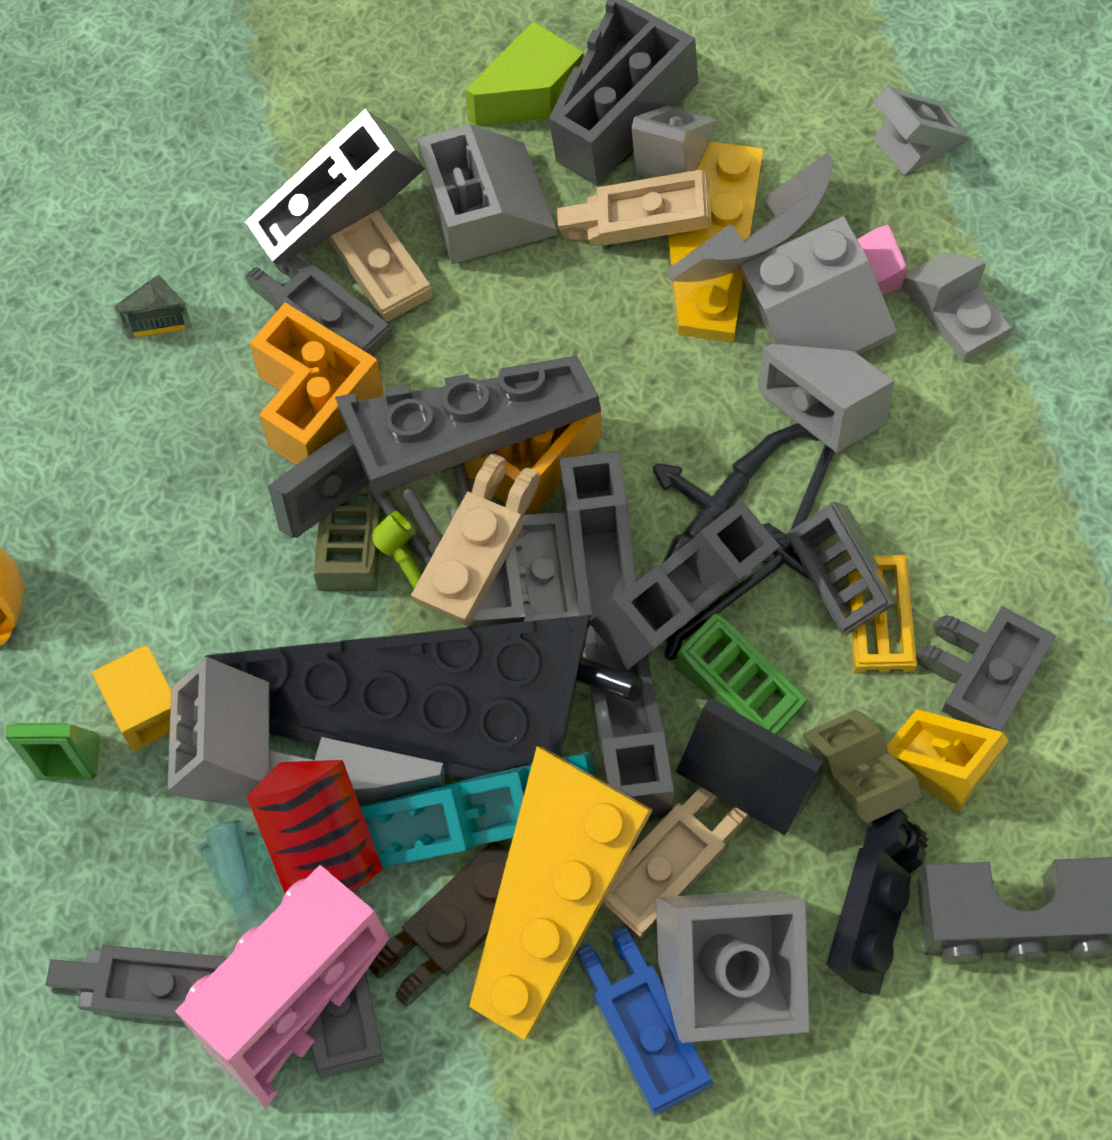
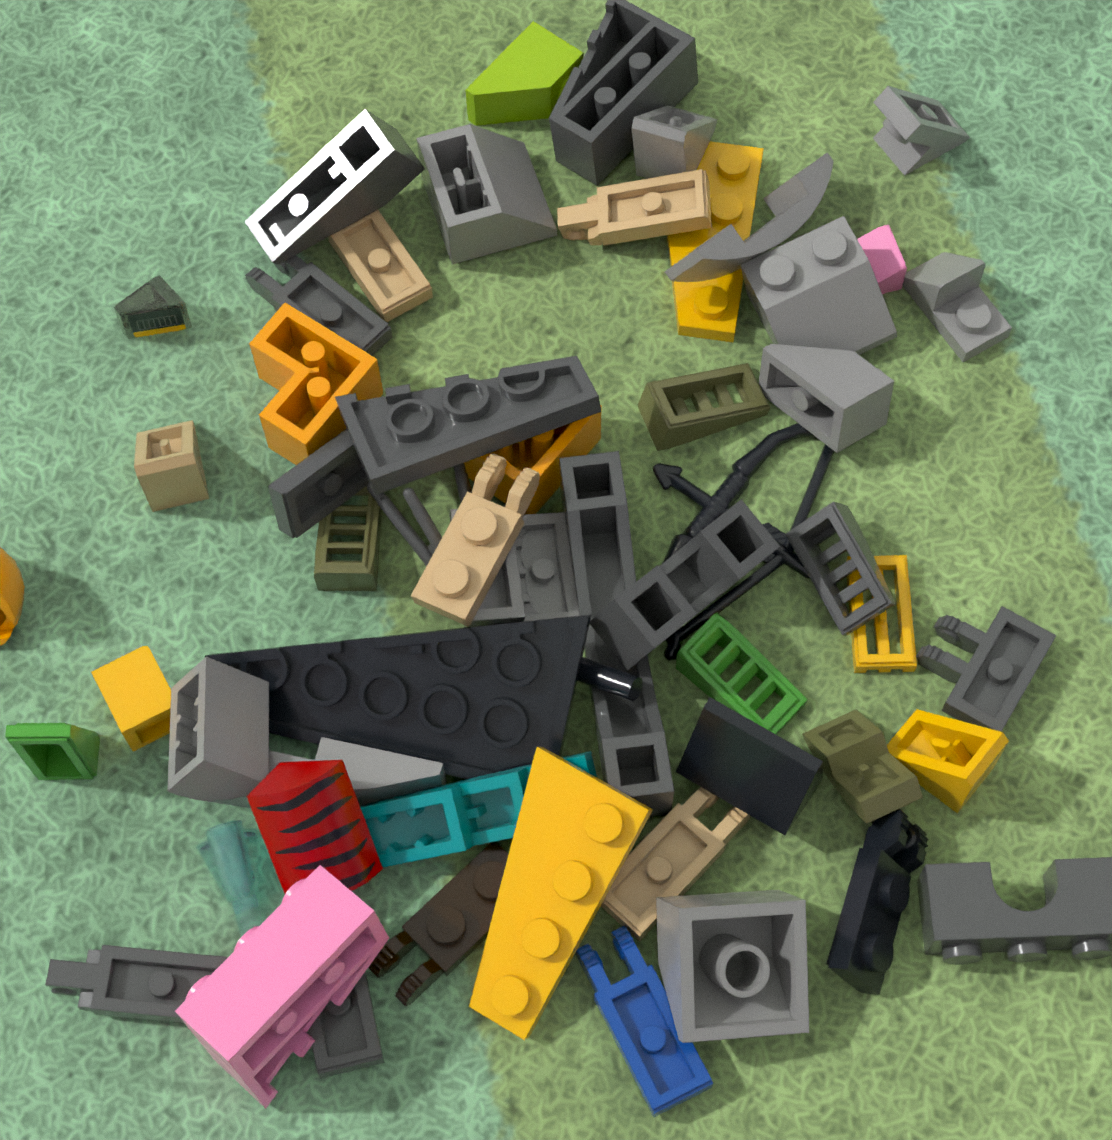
lime hand [373,511,422,589] -> none
none -> tan slope [134,420,209,512]
none -> olive slope [638,363,771,451]

